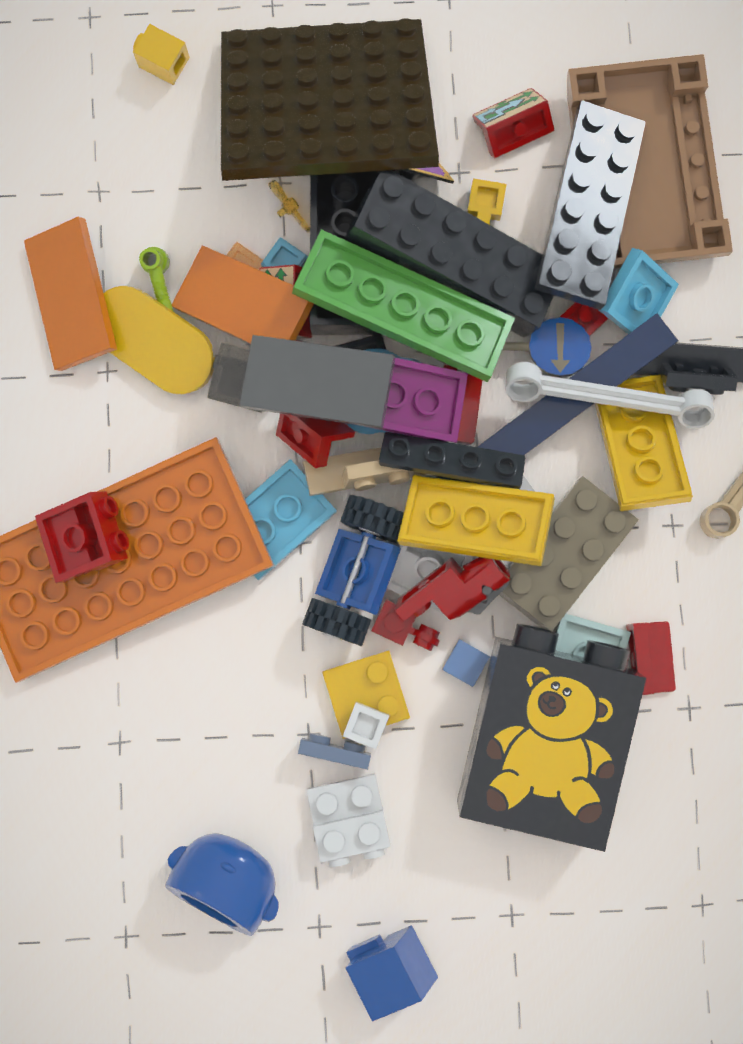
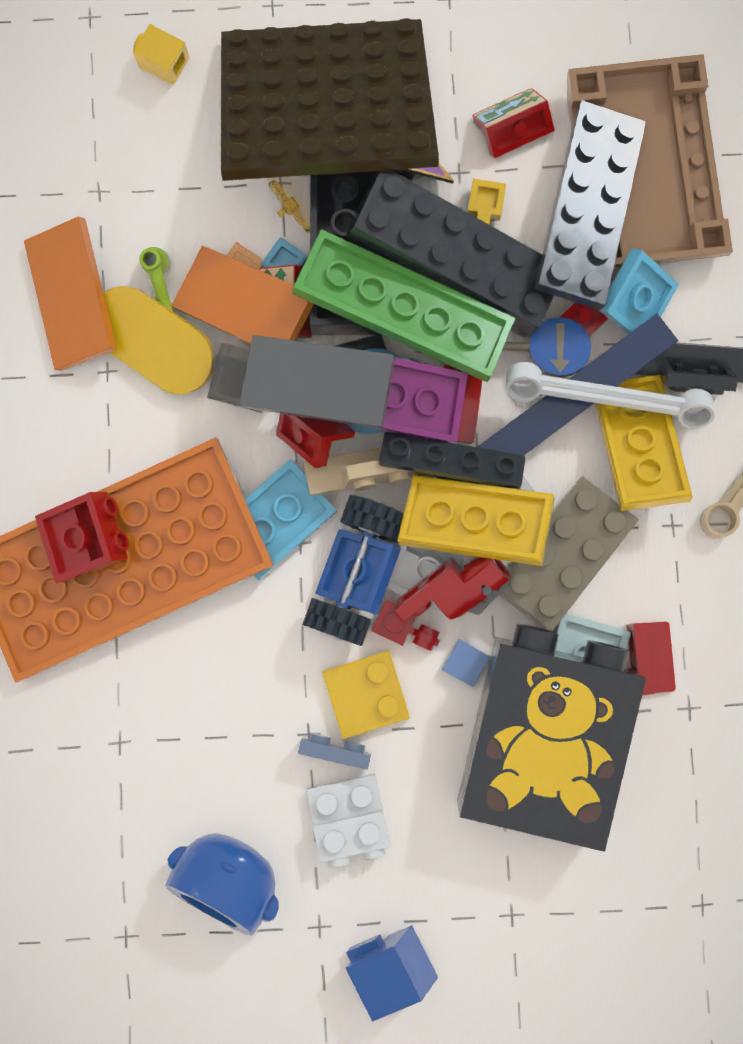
white plate [343,702,390,750] -> none

